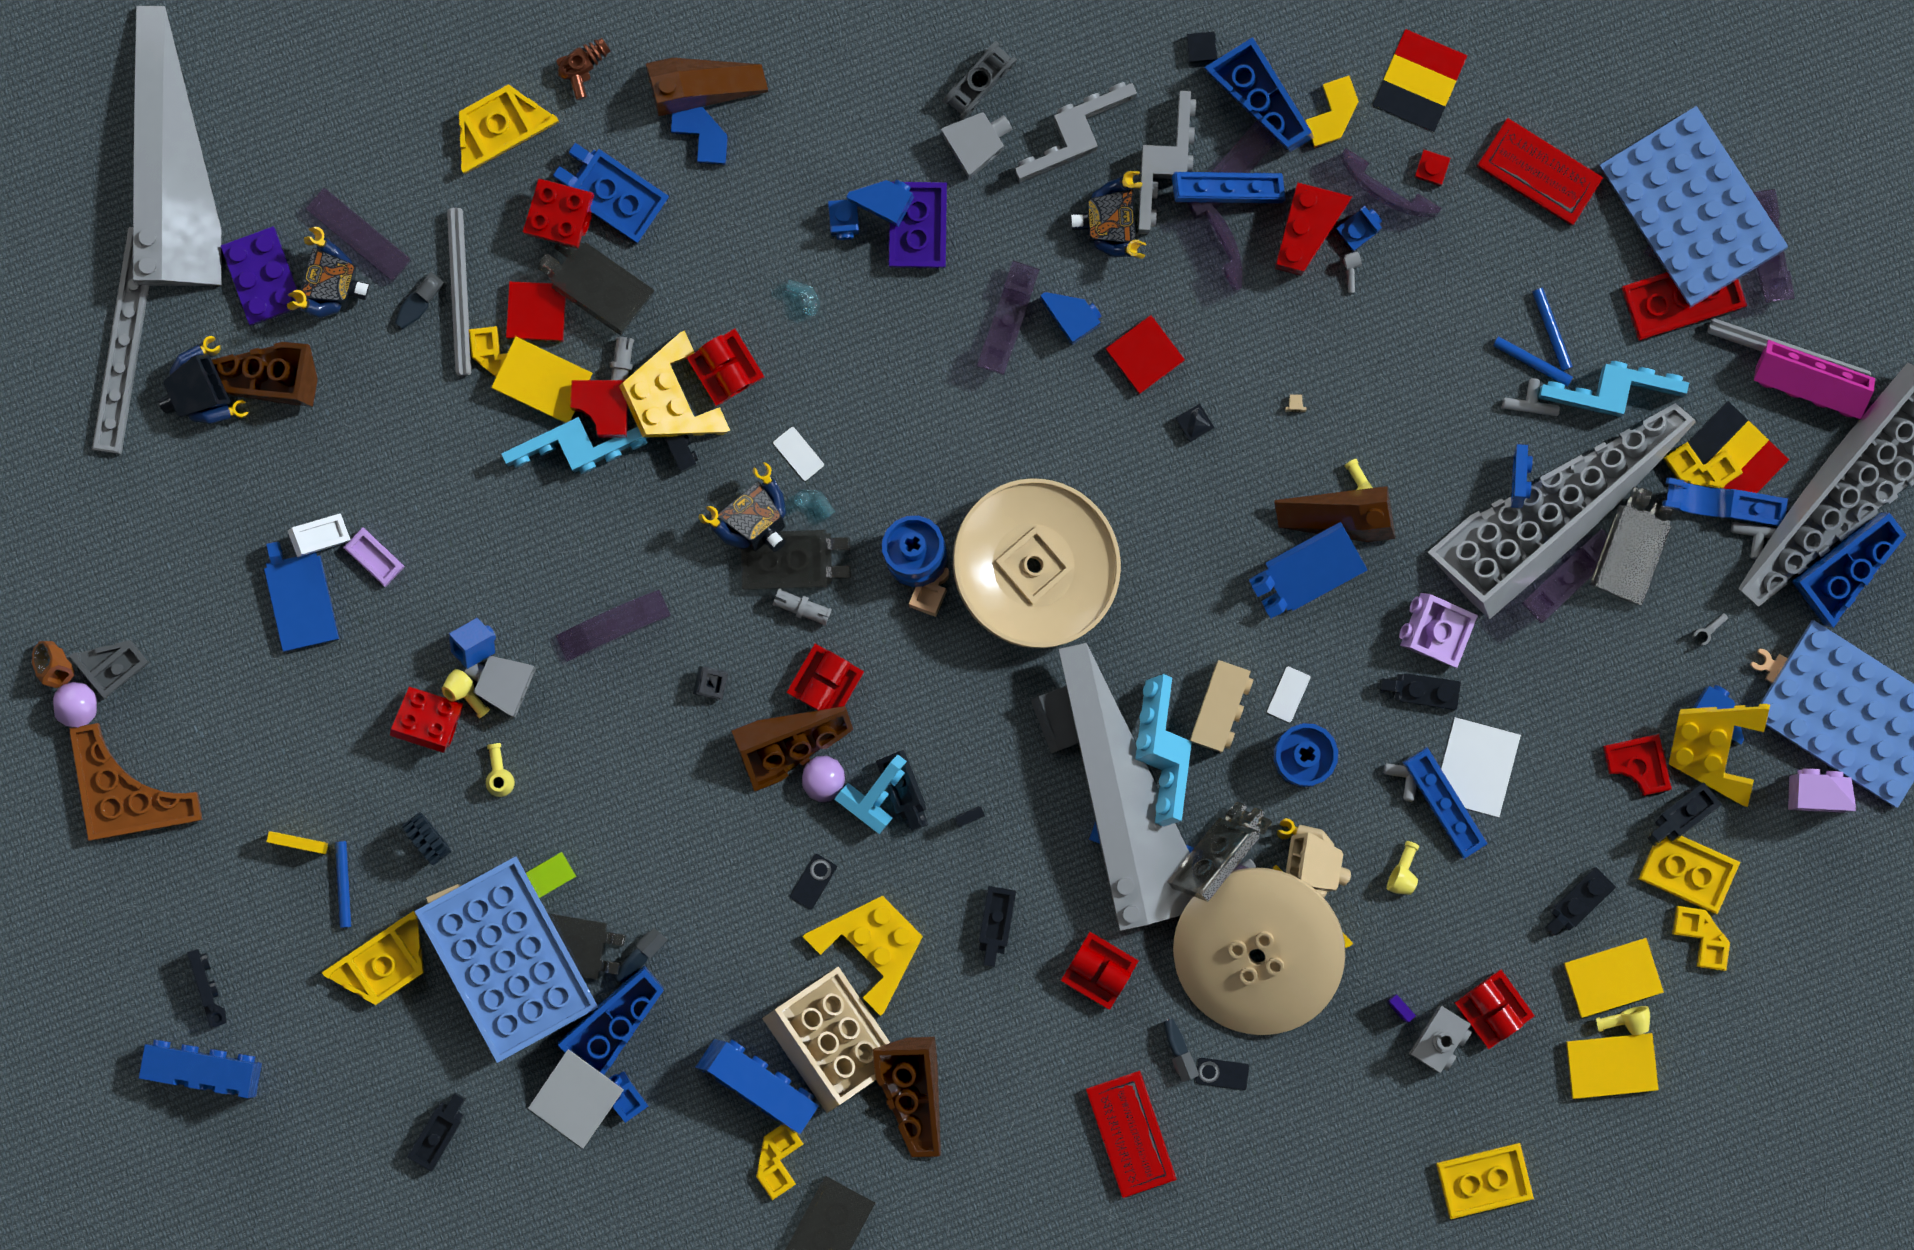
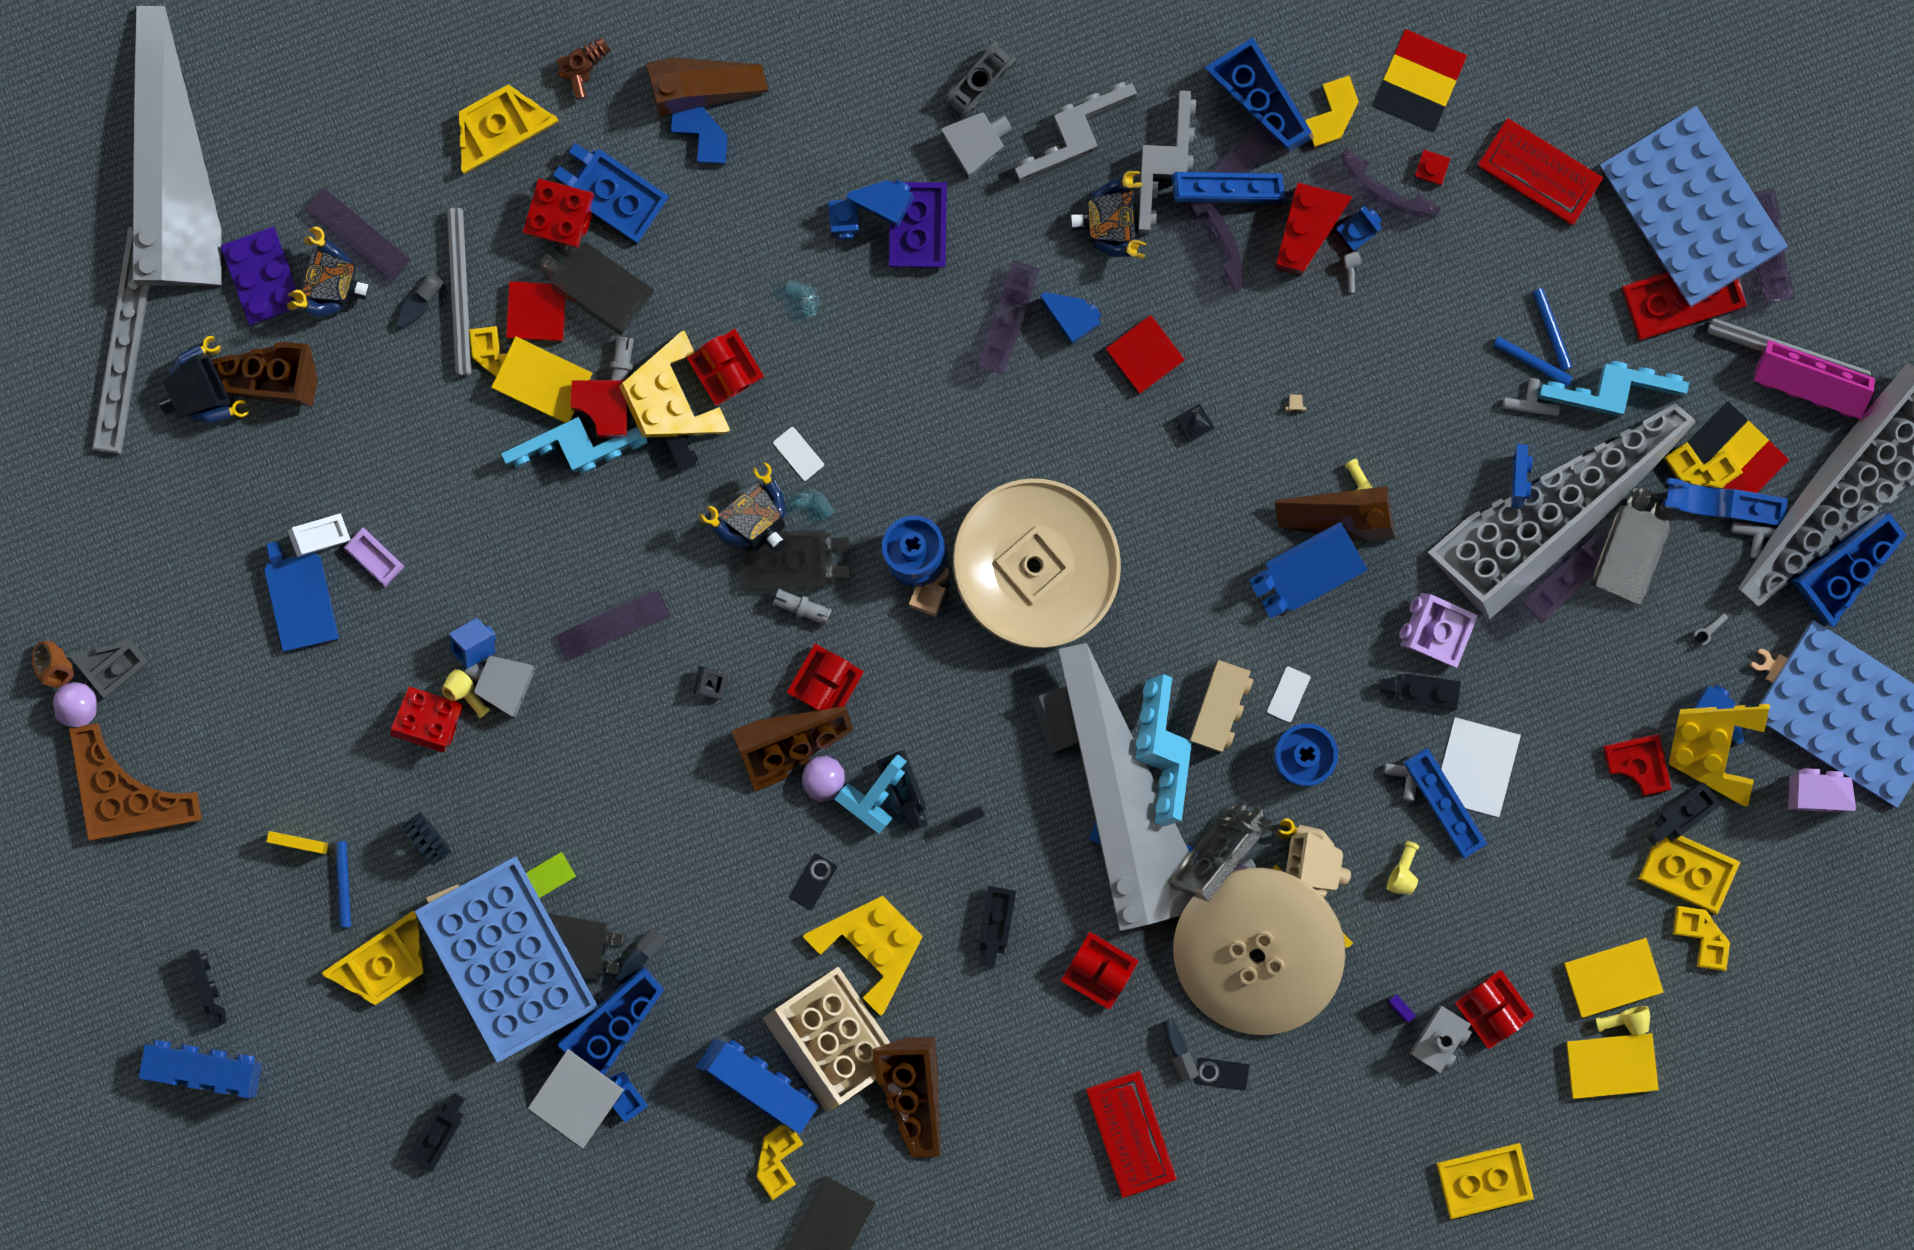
light yellow bar [486,743,515,797] -> none
black tile [1186,31,1218,63] -> none
black hinge [1545,867,1616,936] -> none

